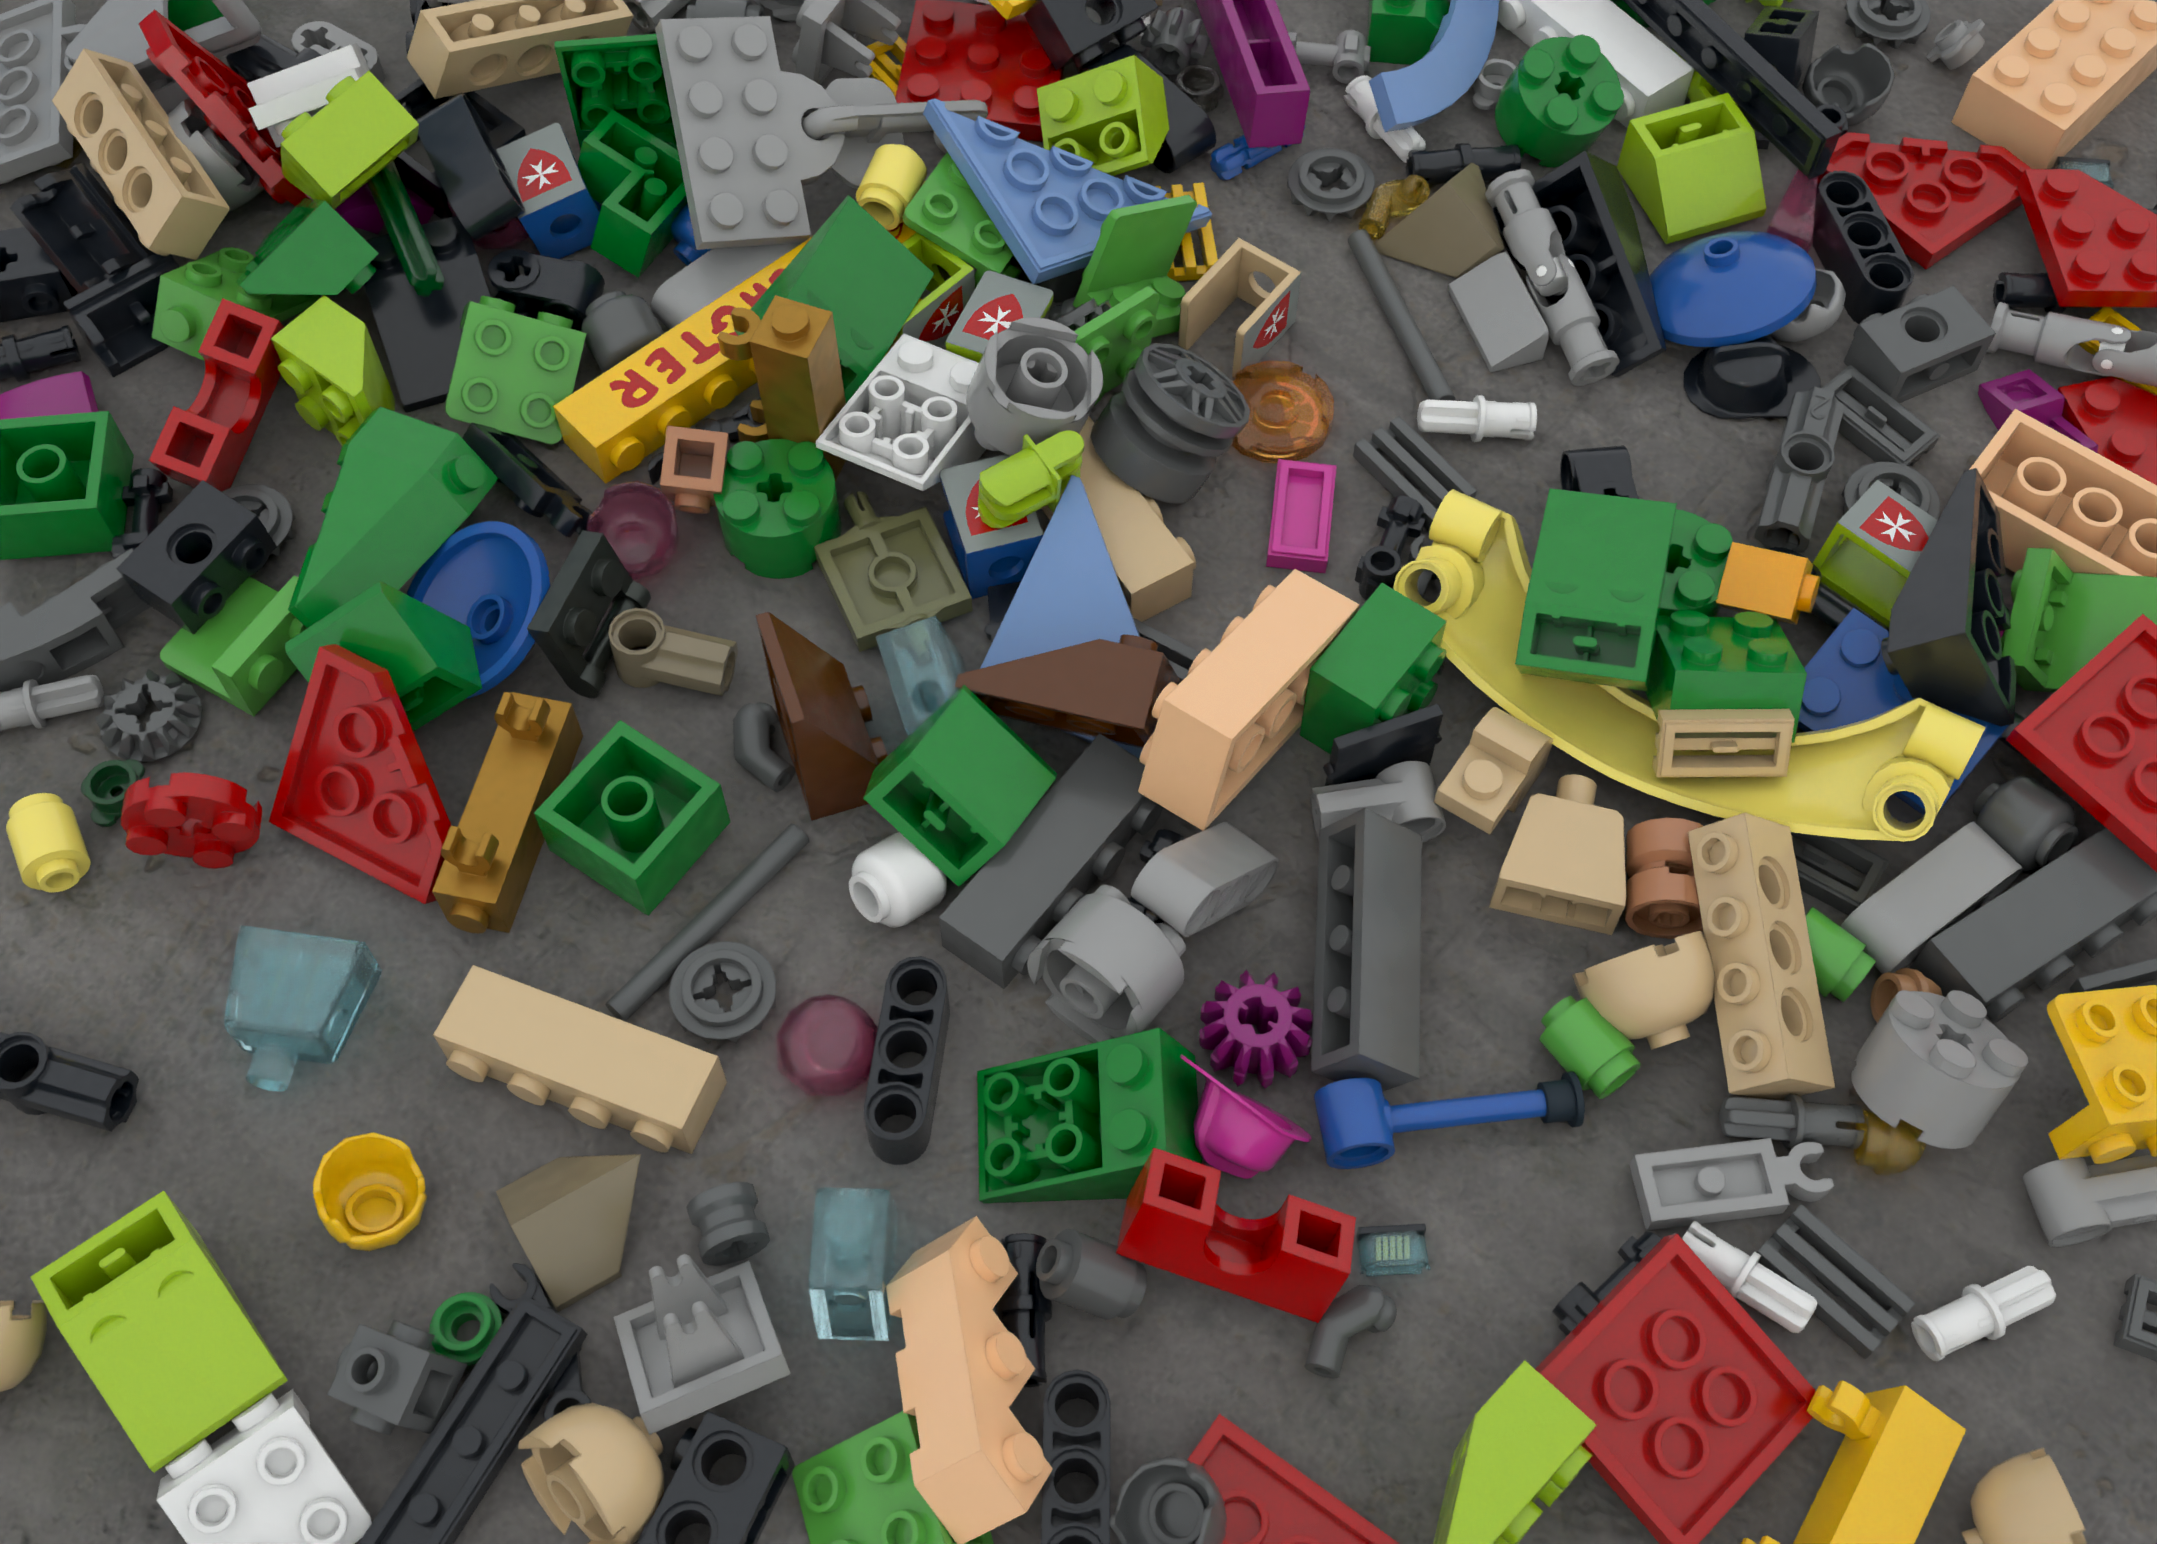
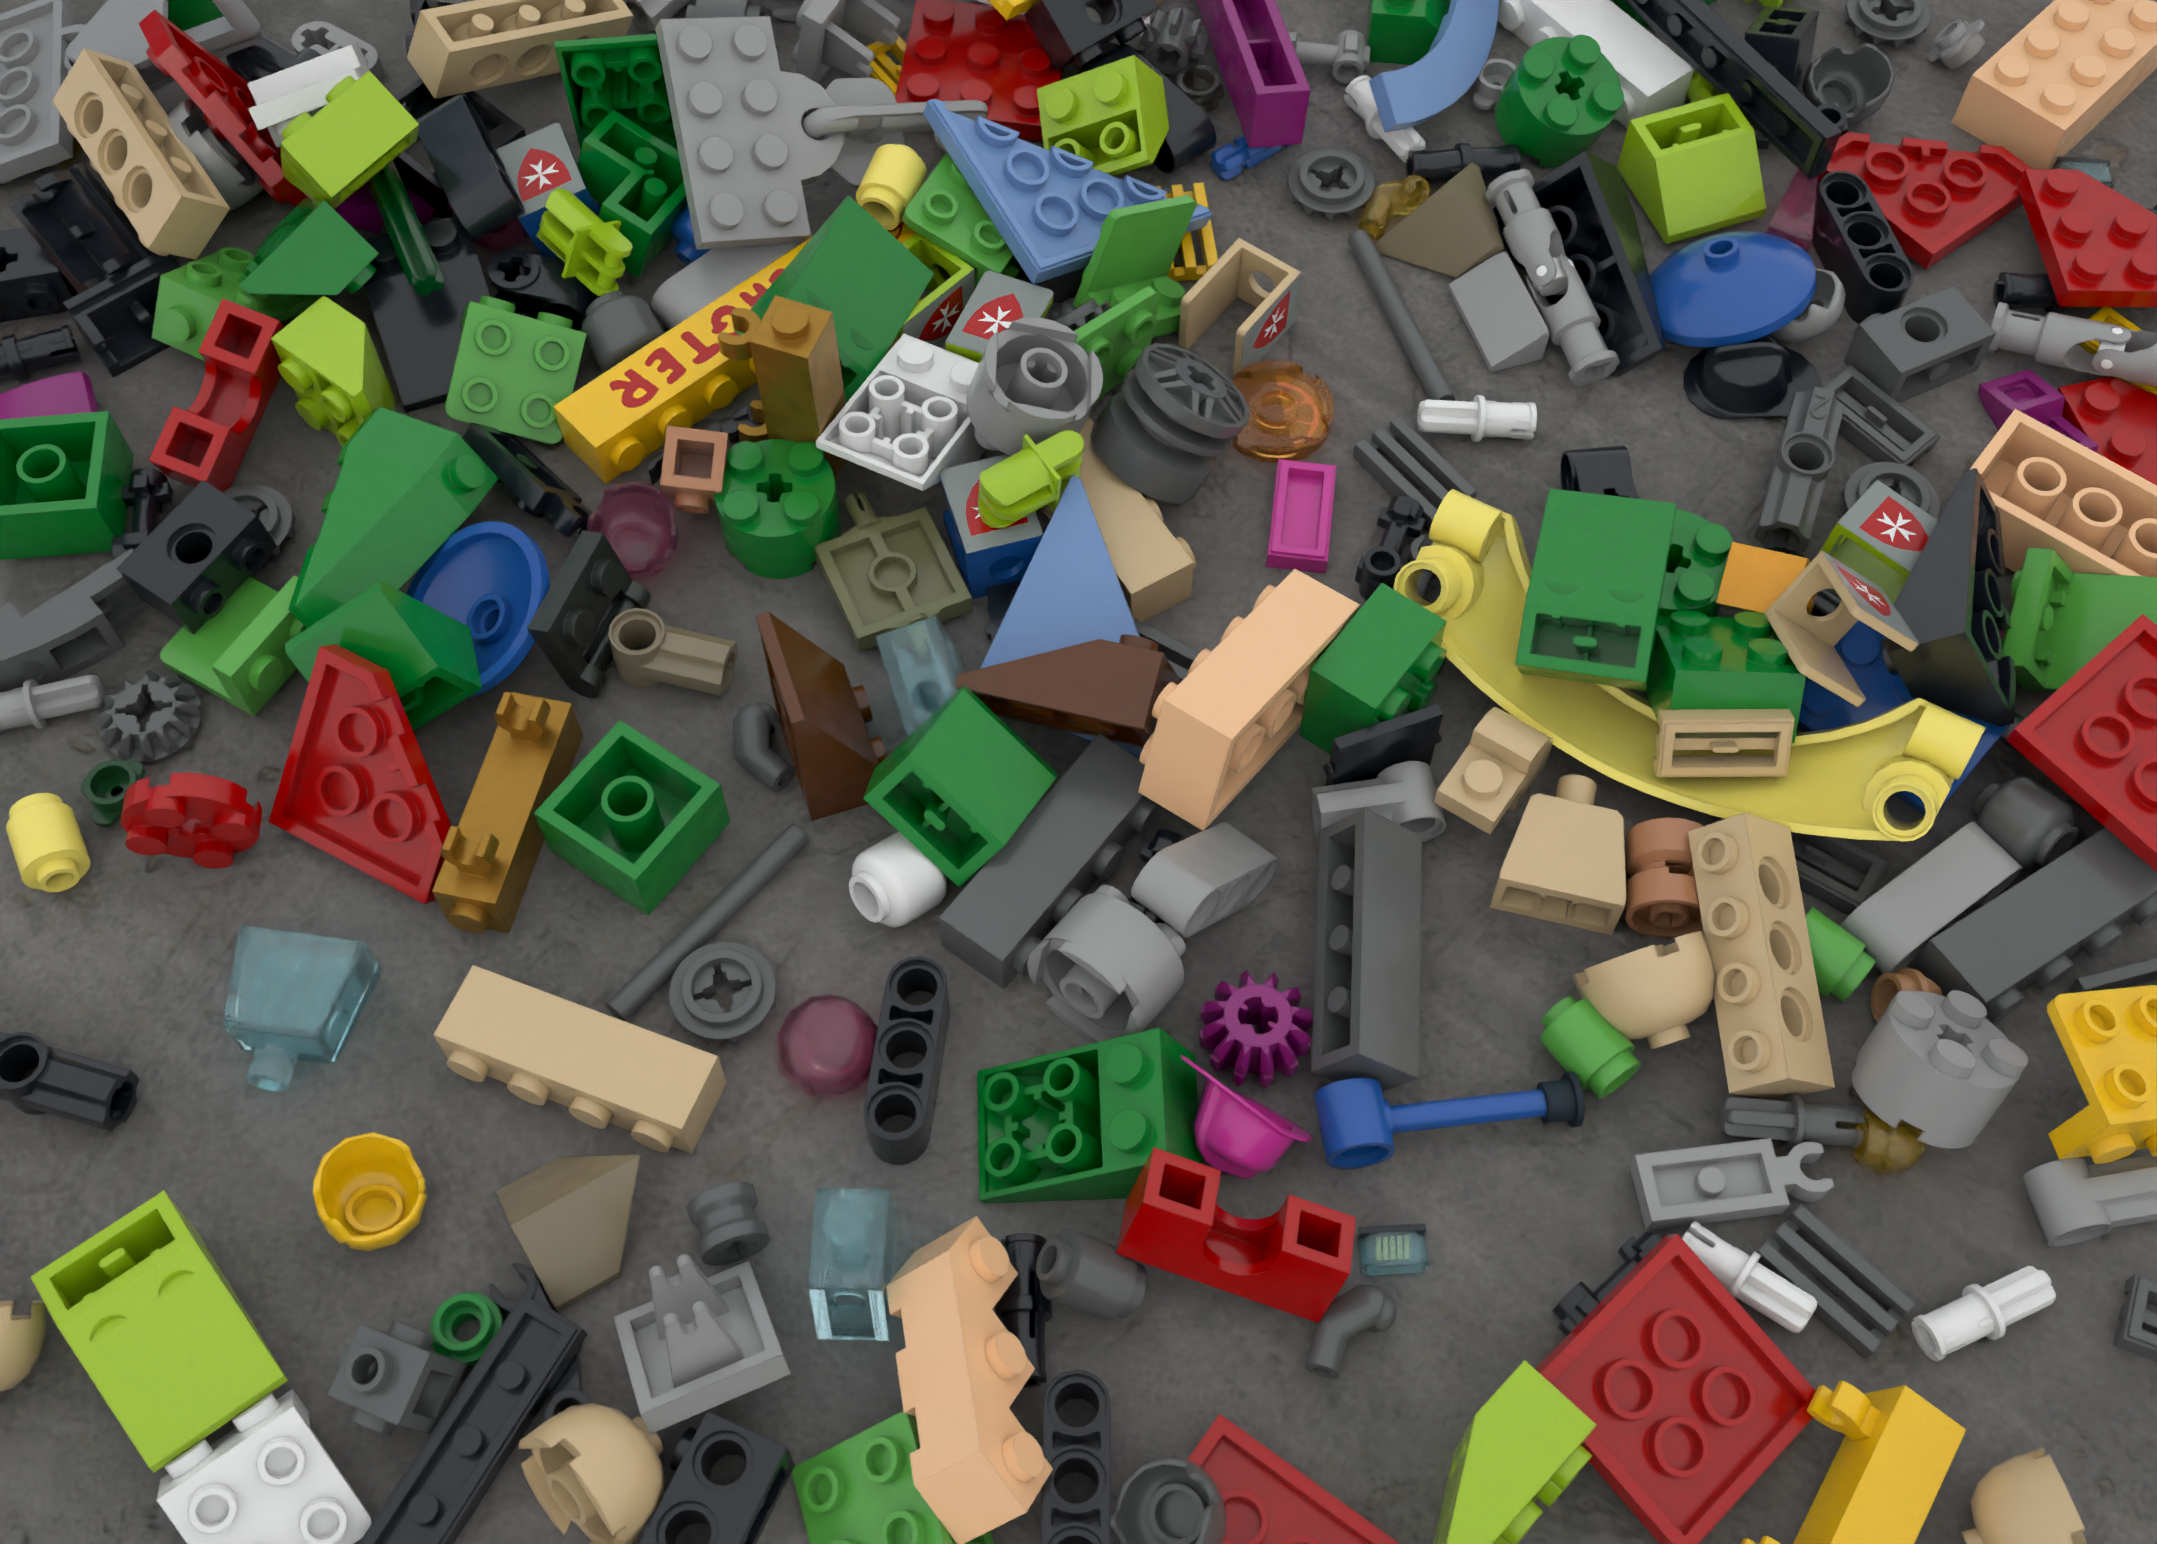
none -> lime arm [536,188,633,297]
none -> tan piece [1764,550,1920,707]

